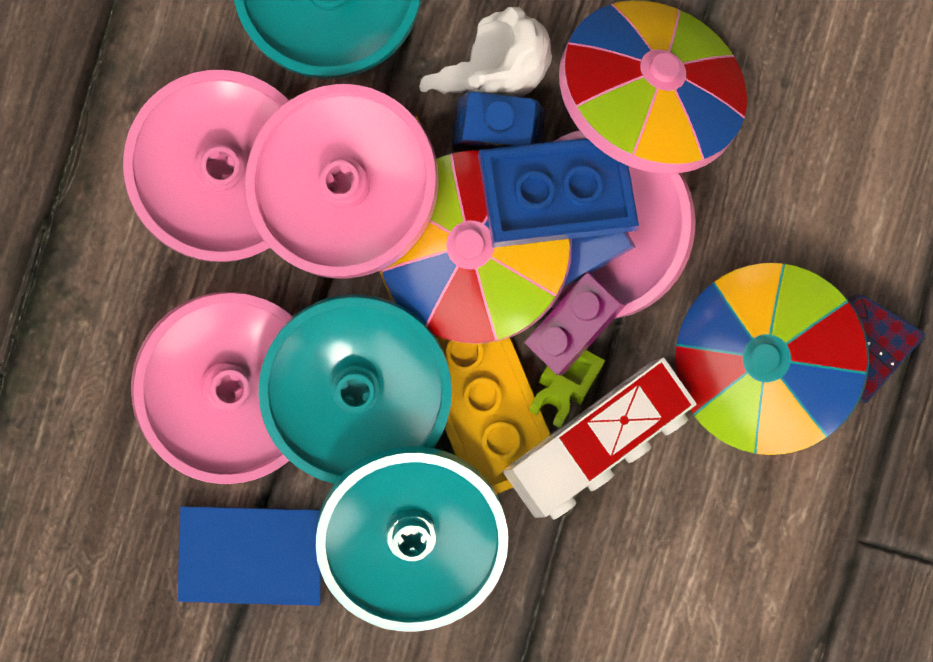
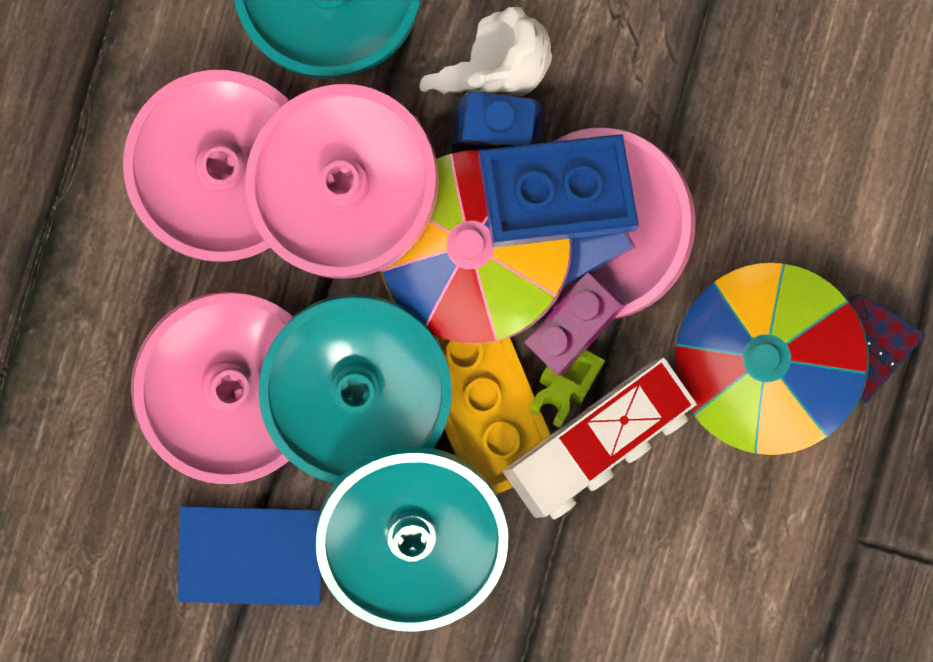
dish [559,0,747,174] -> none

